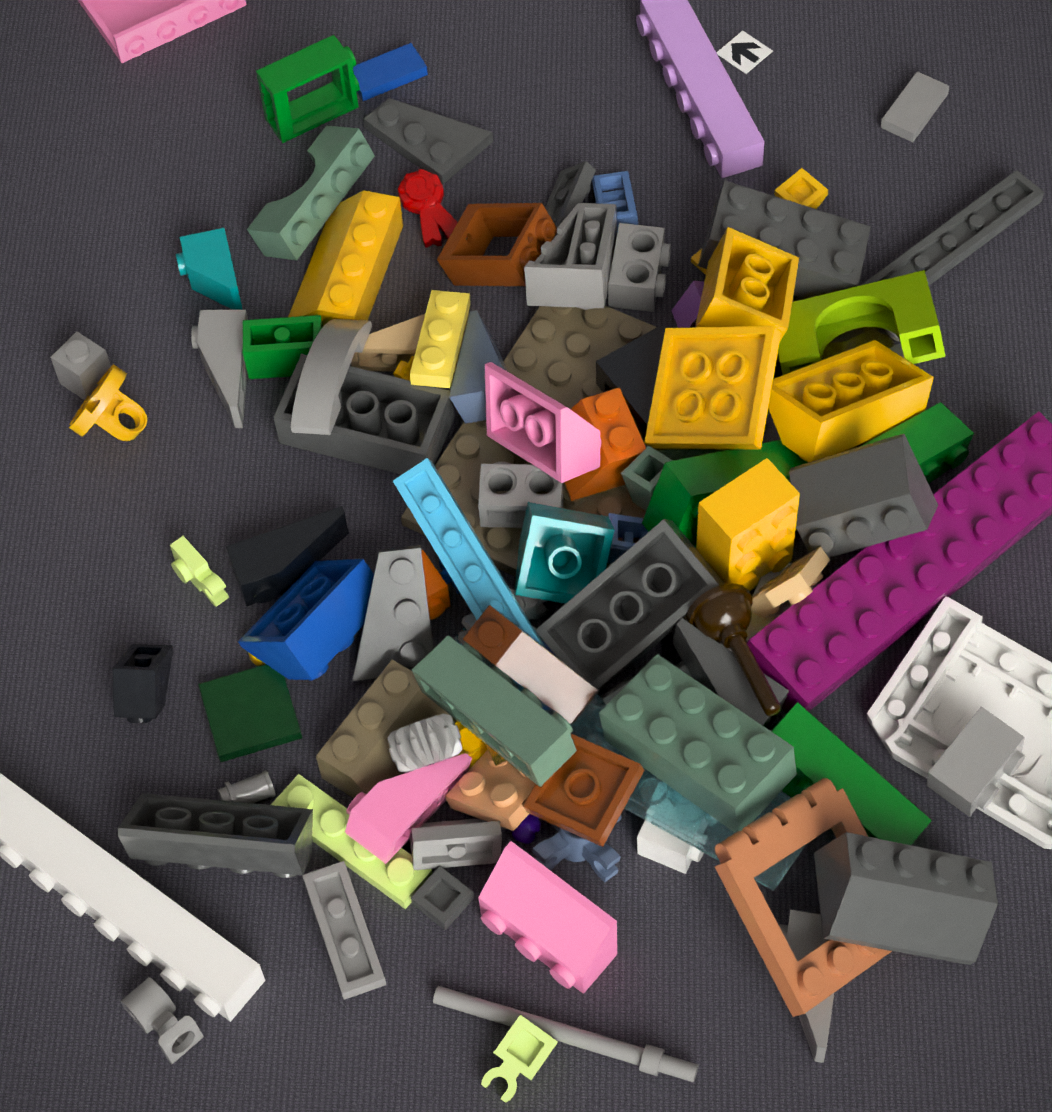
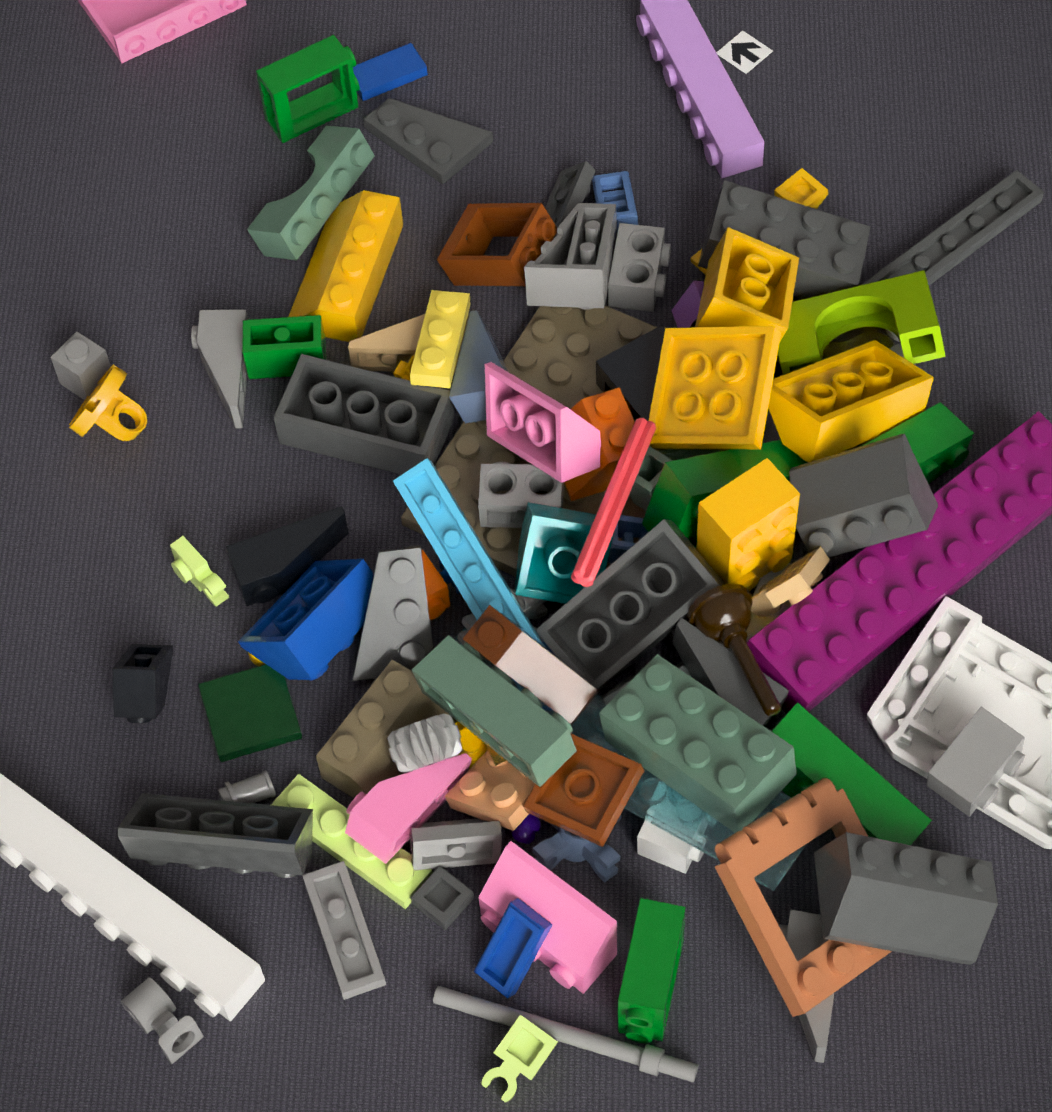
teal slope [176,228,243,310] -> none
light grey slope [290,319,372,435] -> none
red piece [398,169,467,248] -> none
light grey tile [881,71,949,142] -> none
none -> blue tile [474,898,552,999]
none -> coral axle [571,418,656,587]
none -> green window [618,898,686,1043]

